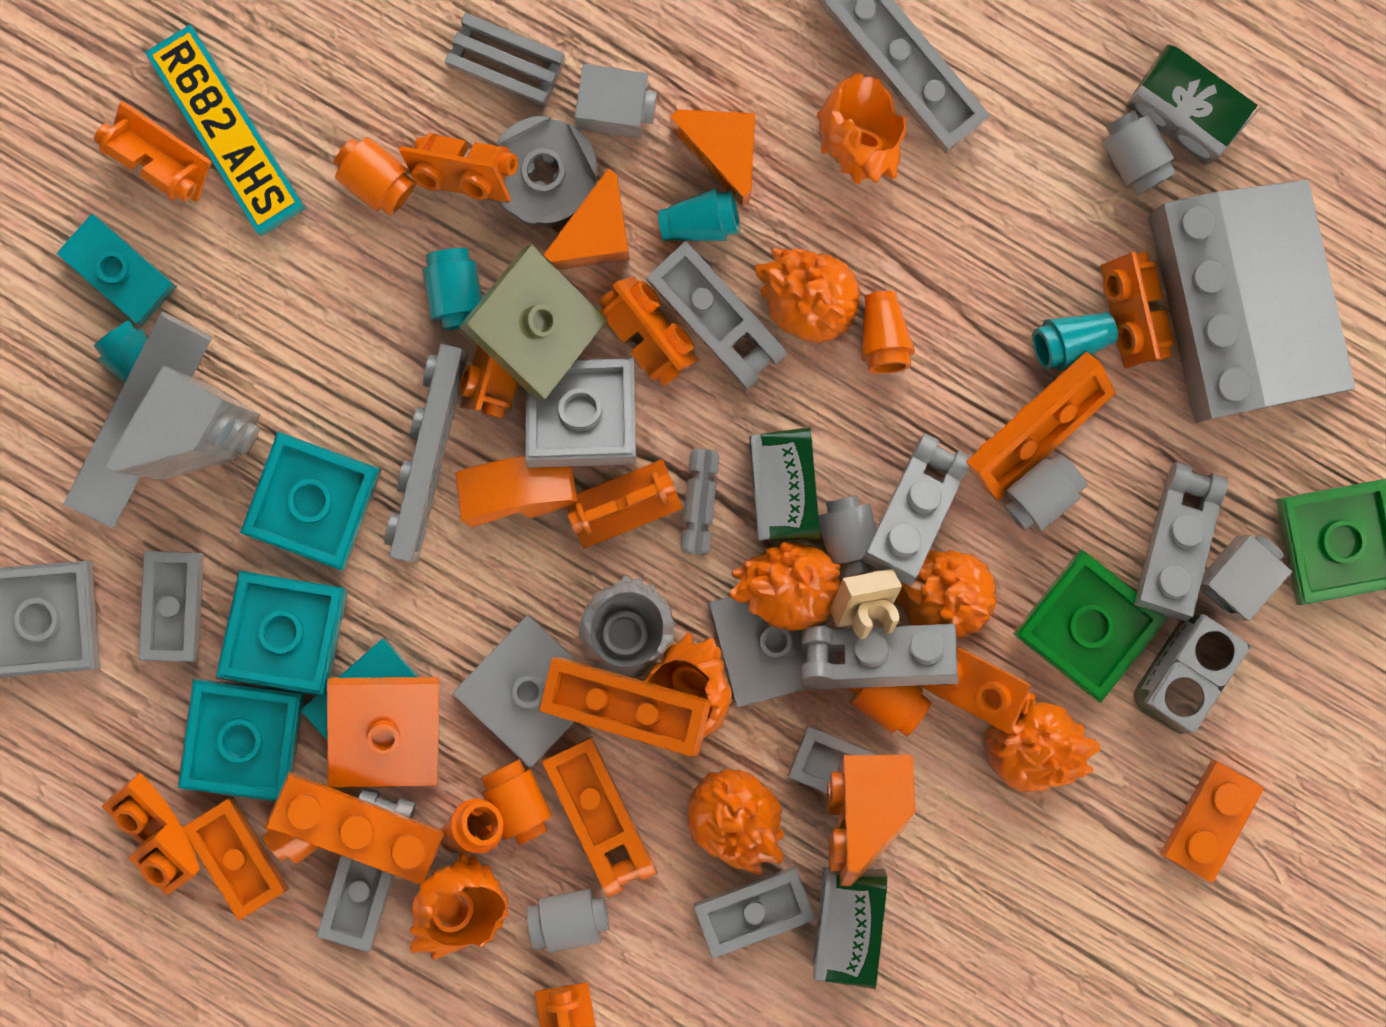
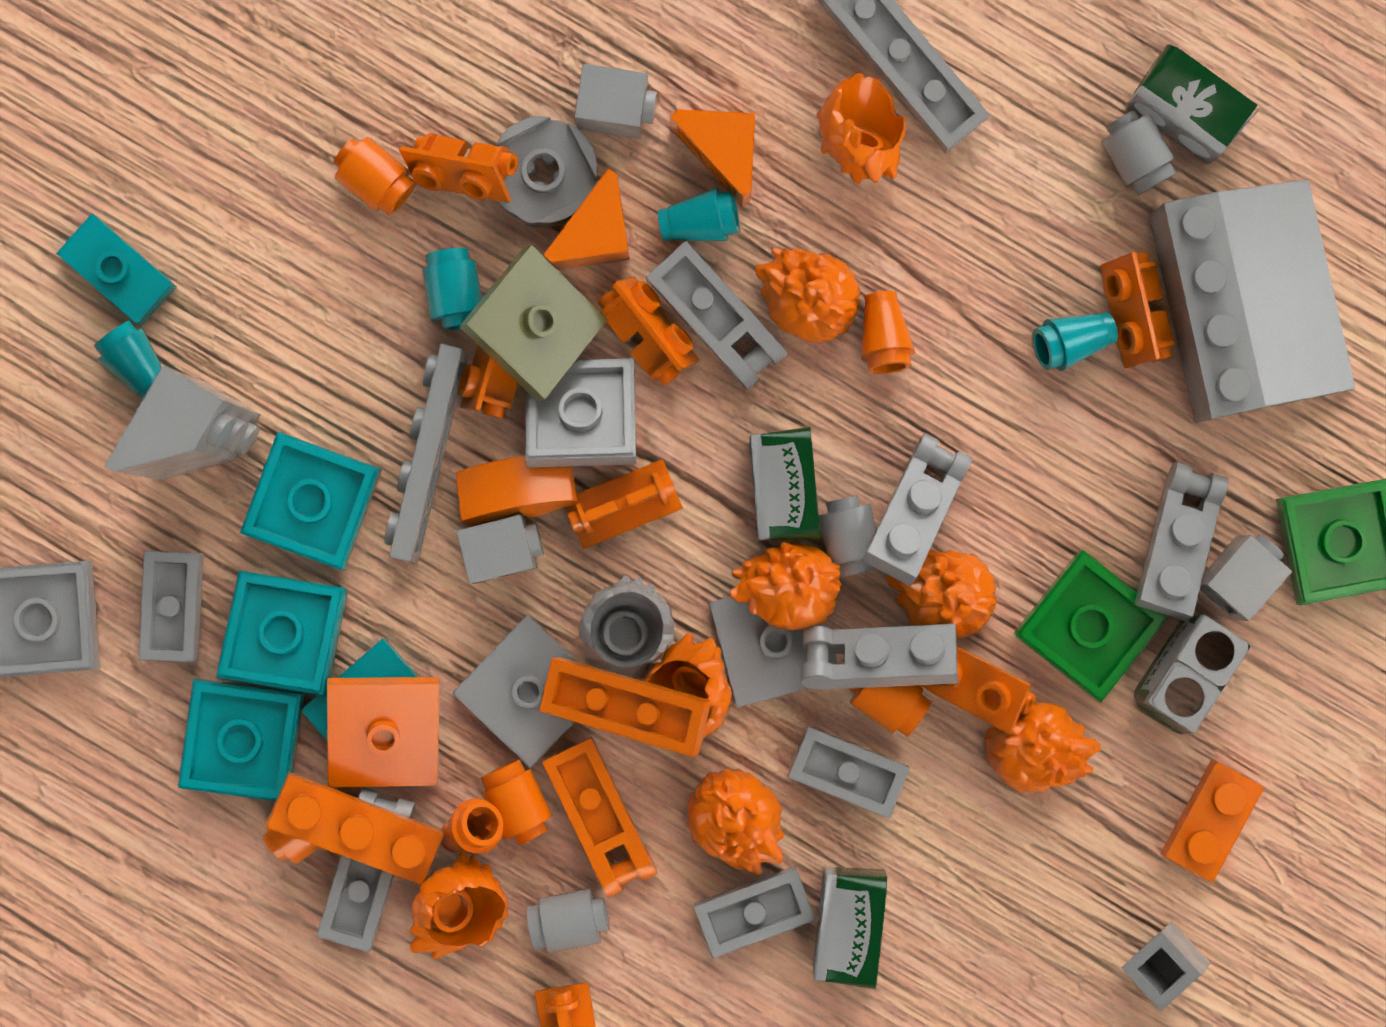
light grey tile [63,311,213,529] -> none
orange hinge [94,101,212,203] -> none
orange slope [101,772,200,896] -> none
tile [145,24,307,237] -> none
orange plate [182,797,289,921] -> none
light grey tile [444,13,566,108] -> none
light grey axle [681,449,719,555] -> none
orange slope [827,754,916,886] -> none
tan tile [829,569,902,639] -> none
orange plate [966,352,1116,501] -> none
light grey brick [1004,453,1087,532] -> none
none -> light grey brick [456,515,544,584]
none -> light grey brick [1122,921,1211,1011]

